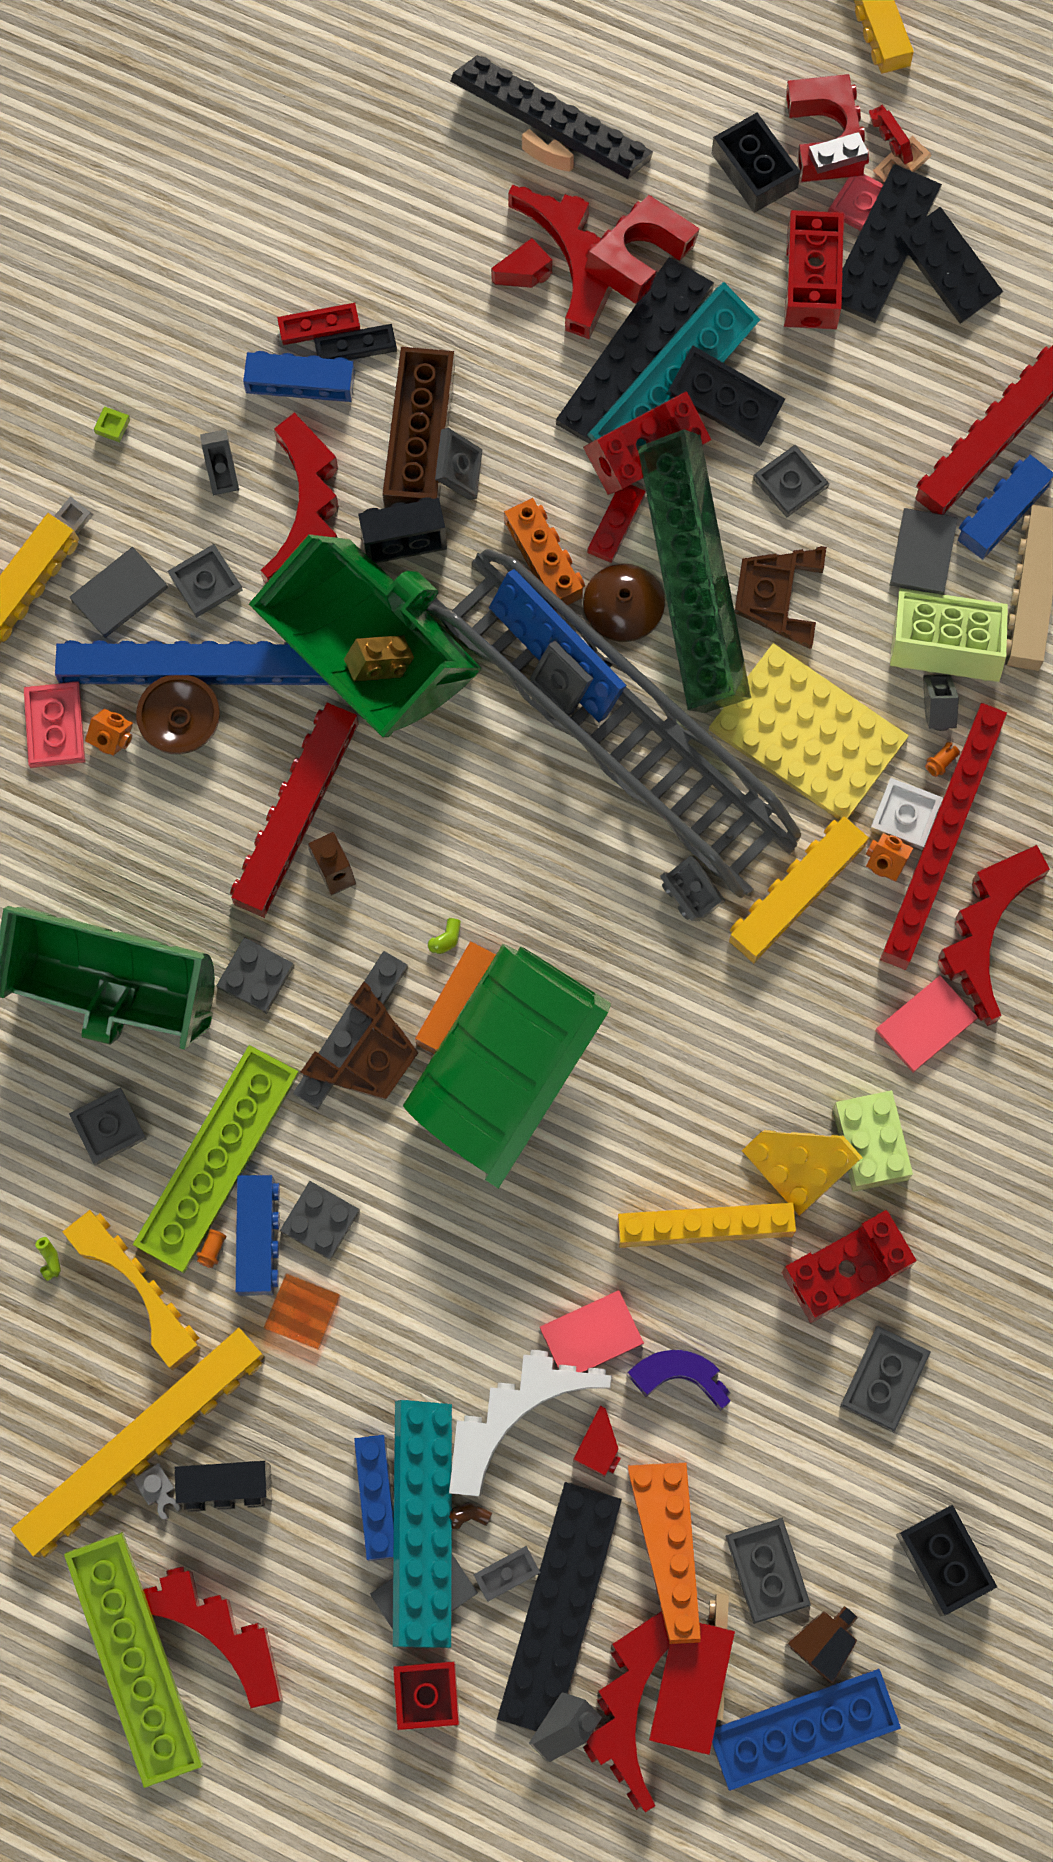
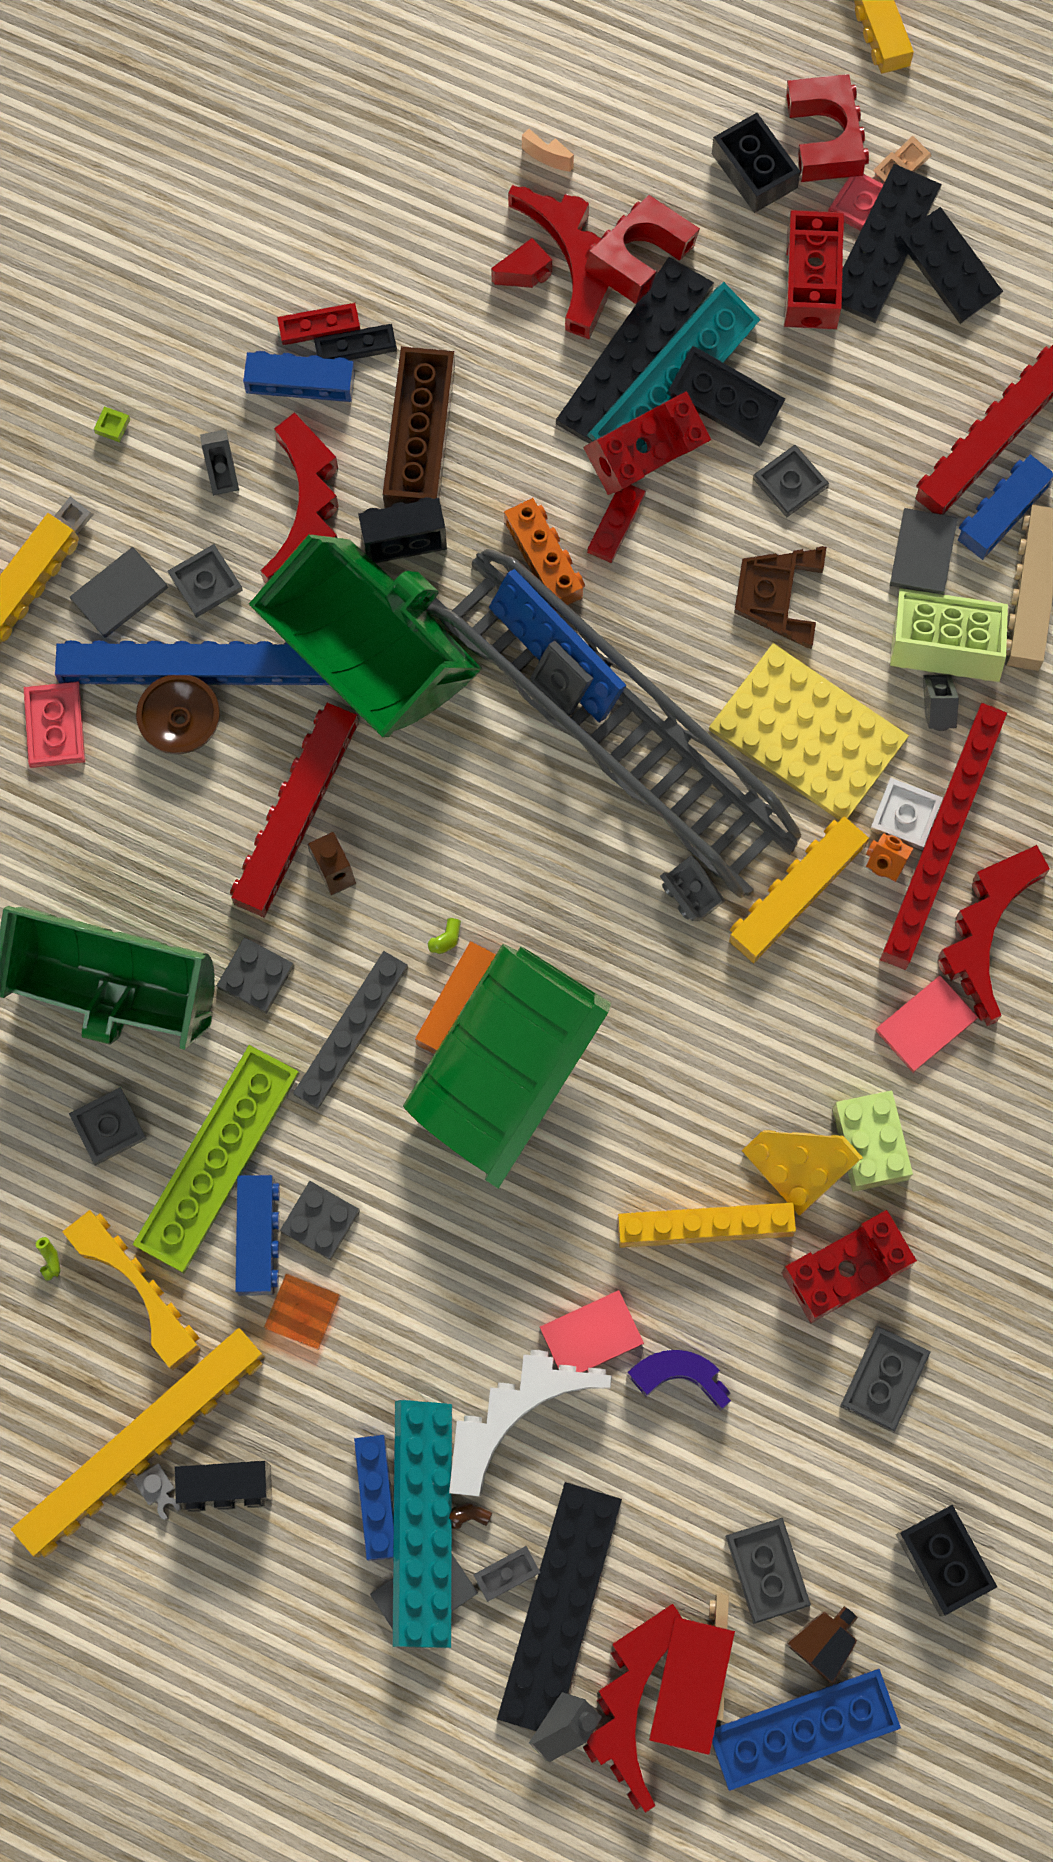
lime plate [64,1532,203,1788] -> none
orange brick [85,708,133,756] -> none
red arch [143,1567,283,1709] -> none
orange pin [196,1229,227,1269] -> none
reddish brown wing [299,982,418,1100] -> none
pearl gold brick [344,635,414,682] -> none
red brick [393,1662,460,1730] -> none
dark grey tile [435,428,482,500] -> none
black plate [450,55,653,179] -> none
red slope [573,1405,621,1478] -> none
reddish brown dish [583,564,665,642] -> none
orange wing [628,1463,701,1644] -> none
clear green brick [638,429,751,713] -> none
plate [808,132,868,174] -> none
red hinge [869,104,913,165] -> none
orange pin [925,742,960,777] -> none

